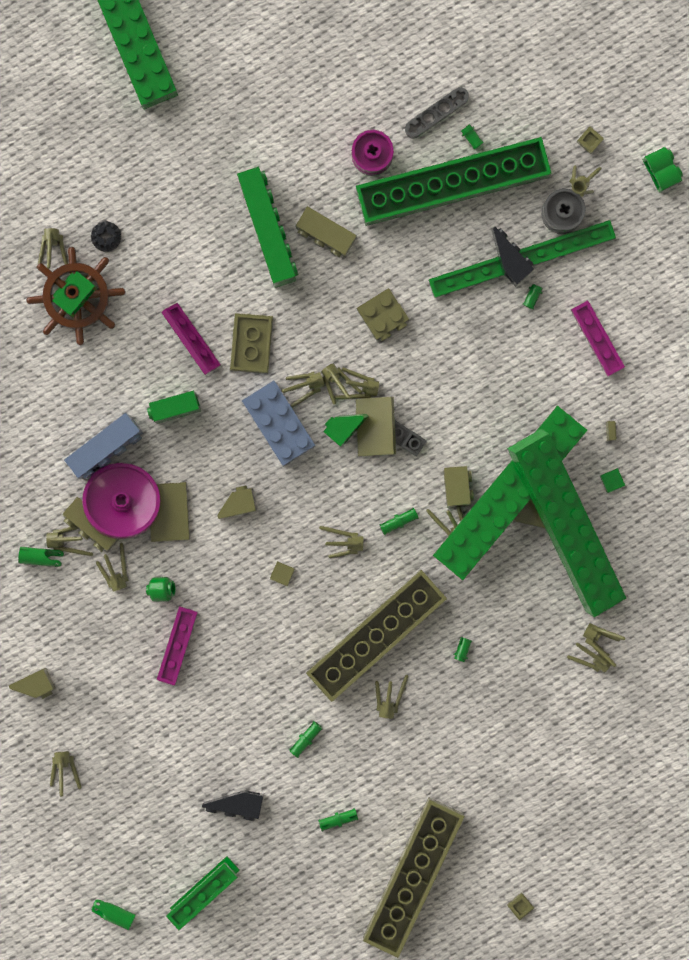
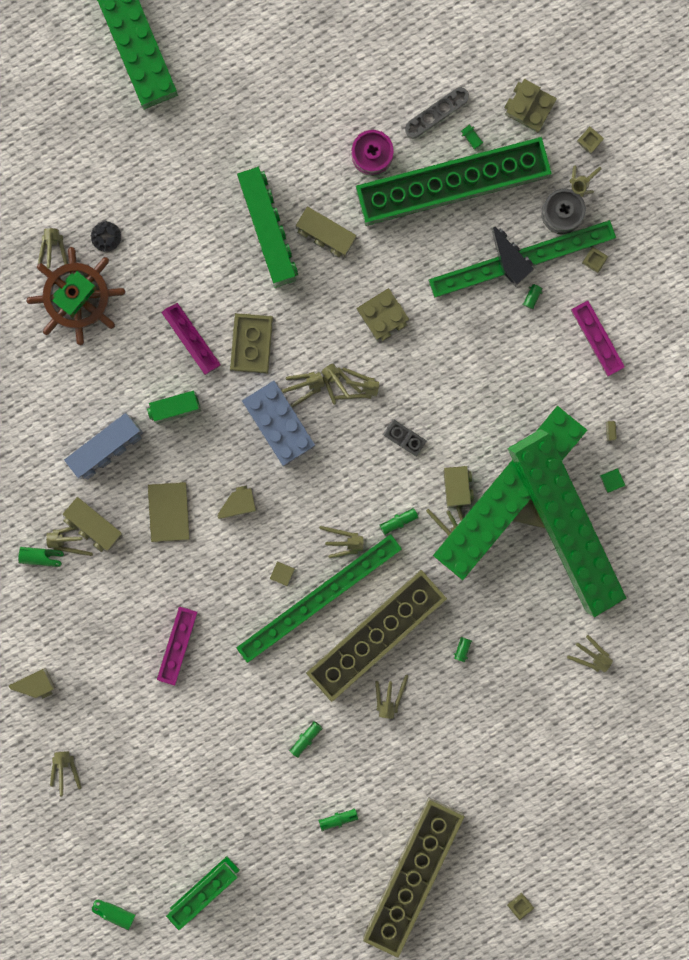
magenta dish [82,463,160,539] -> none
olive plant [96,543,129,592] -> none
green head [146,577,176,602] -> none
black slope [202,790,264,821] -> none
green slope [323,414,368,447] -> none
olive tile [356,397,396,456] -> none
olive plant [583,623,625,667] -> none
green brick [642,147,683,193] -> none
none -> green plate [236,534,402,663]
none -> olive plate [504,79,557,133]
none -> olive tile [582,246,609,273]

